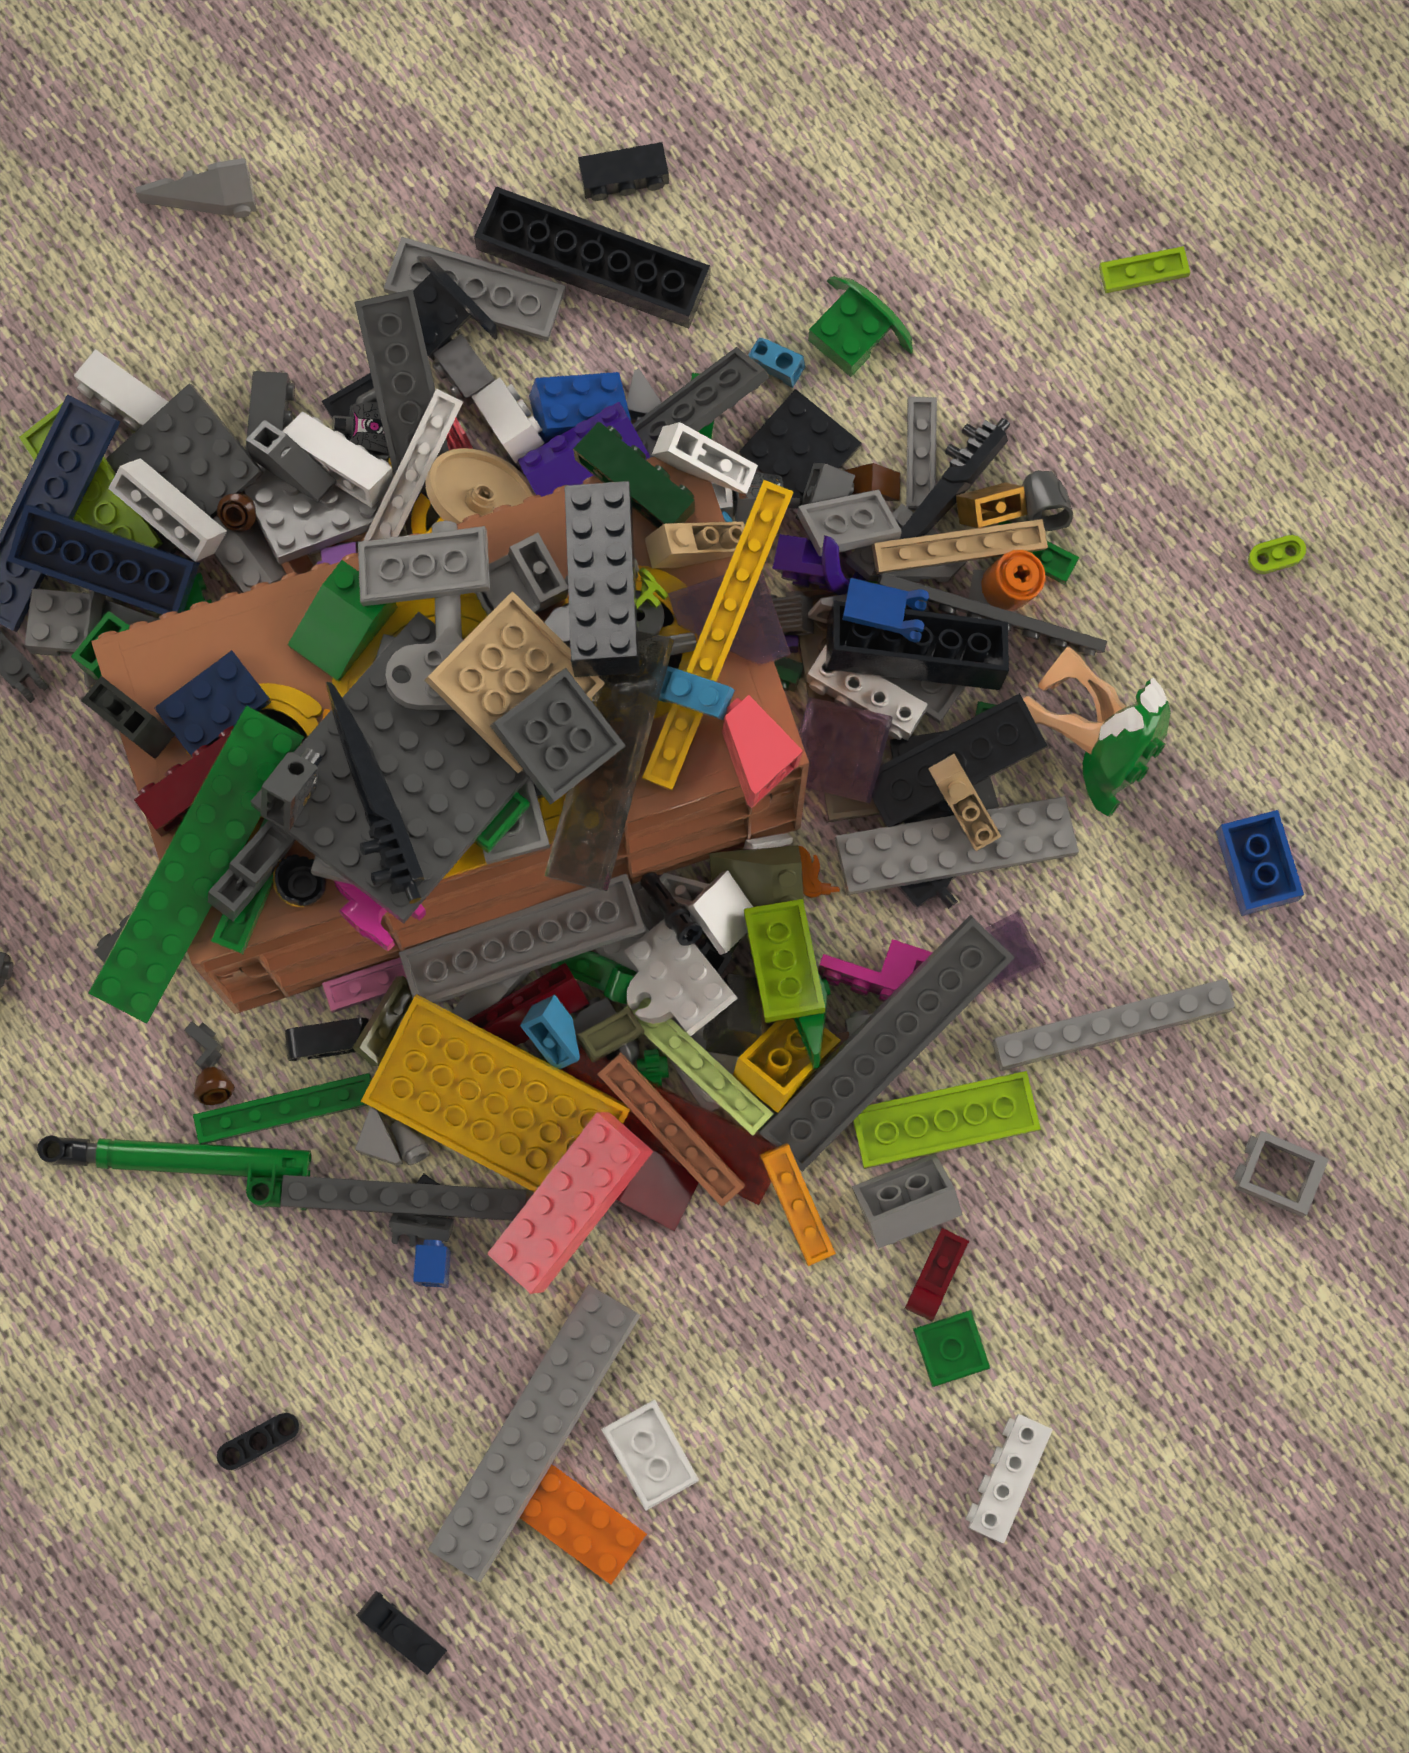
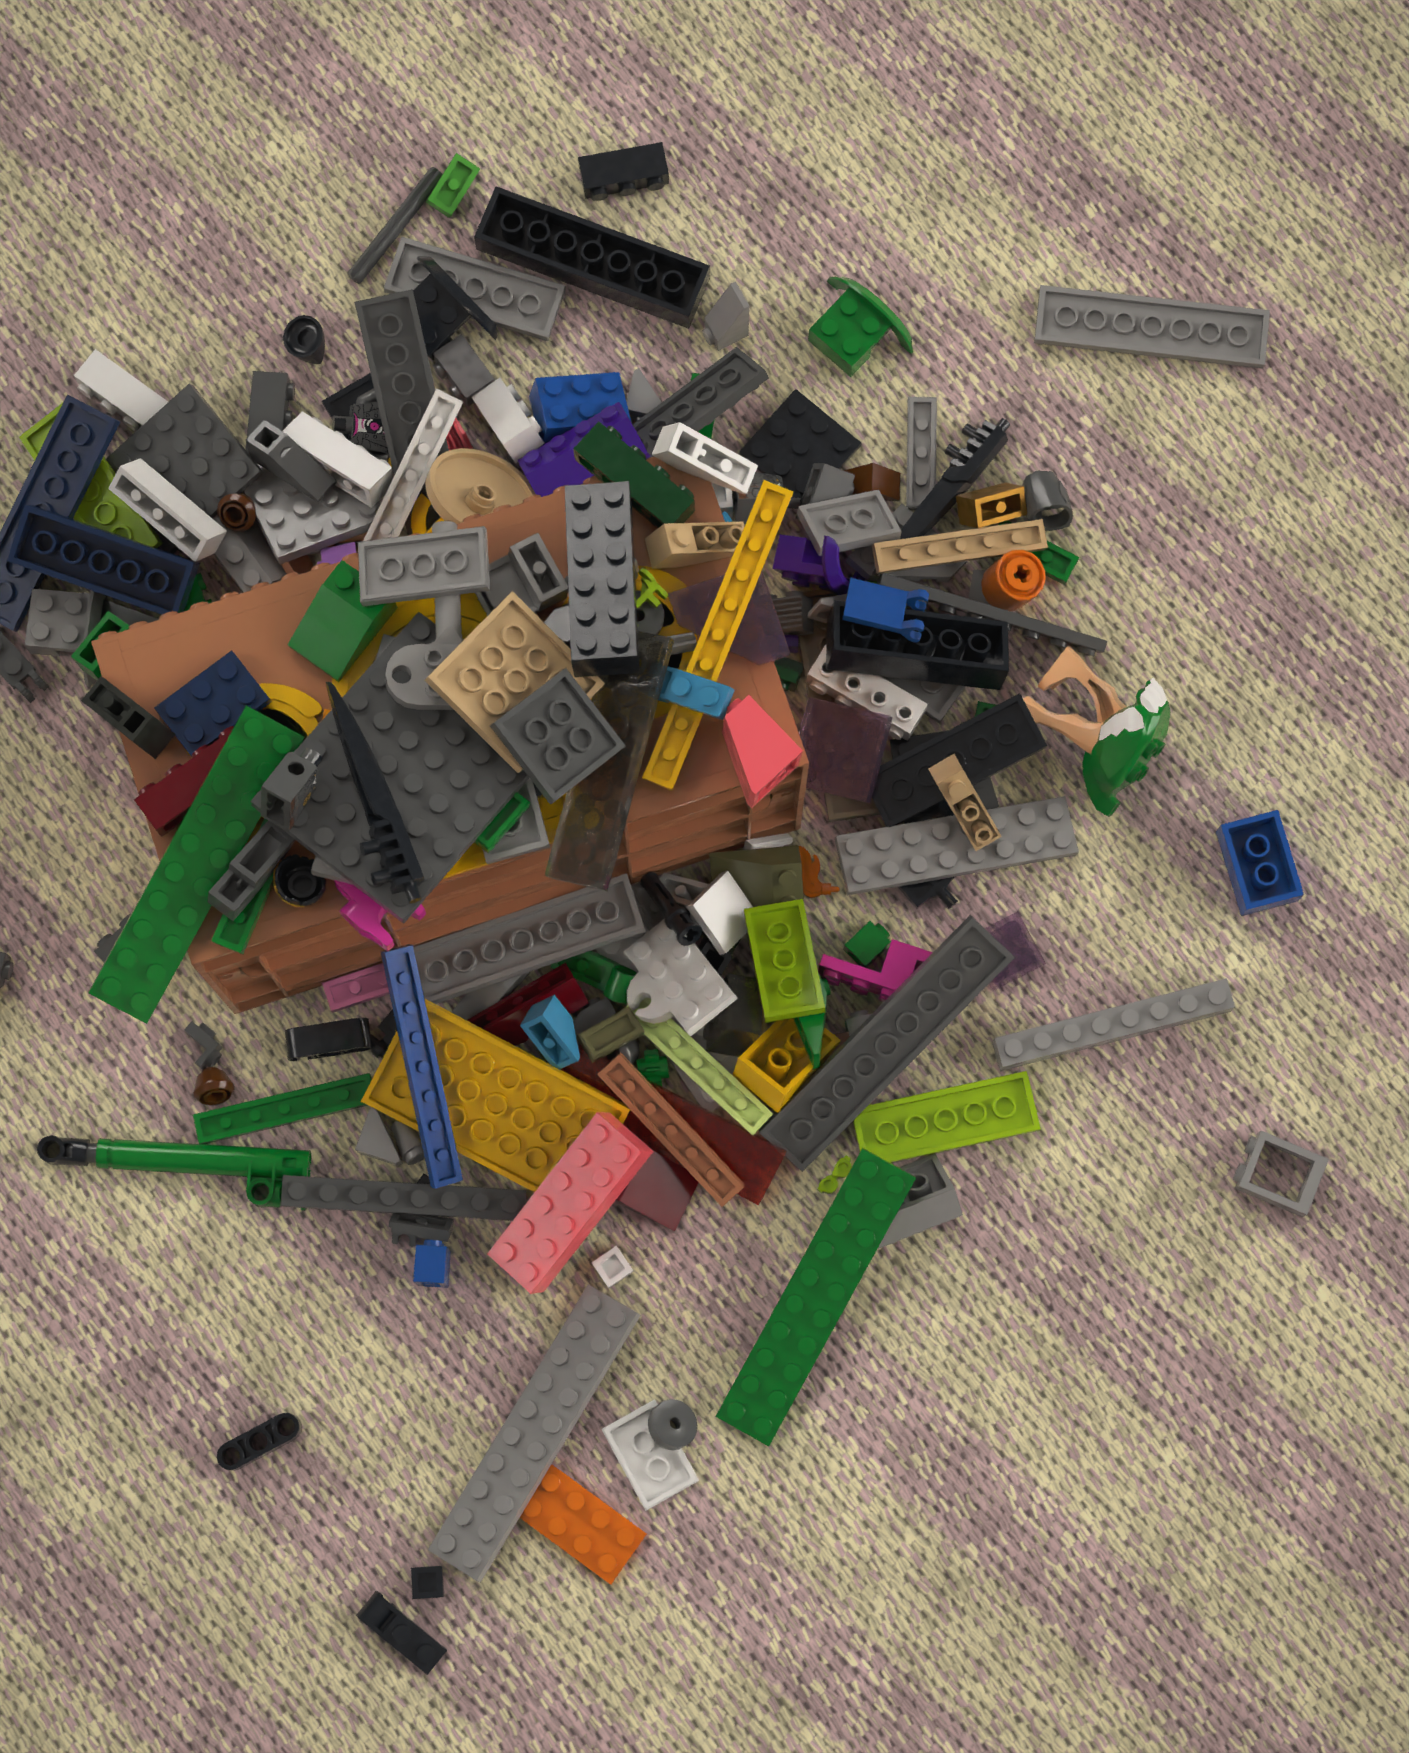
light grey wedge [135,158,257,218] -> none
olive plate [353,976,413,1066] -> none
dark azure leg [748,338,806,388] -> none
light orange tile [760,1143,836,1266] -> none
dark red plate [904,1228,969,1322] -> none
green tile [913,1310,990,1387] -> none
white brick [965,1414,1053,1544] -> none
lime plate [1099,246,1191,294] -> none
lime plate [1248,535,1306,574] -> none
none -> black piece [283,315,325,364]
none -> dark grey axle [348,167,442,284]
none -> blue plate [381,944,463,1189]
none -> black plate [411,1566,444,1599]
none -> bright green plate [426,153,480,218]
none -> white plate [591,1245,634,1289]
none -> dark grey piece [648,1399,697,1450]
none -> light grey slope [702,281,750,351]
none -> green plate [715,1148,917,1447]
none -> lime piece [817,1155,852,1194]
none -> green brick [843,921,891,968]
none -> light grey plate [1034,285,1270,369]

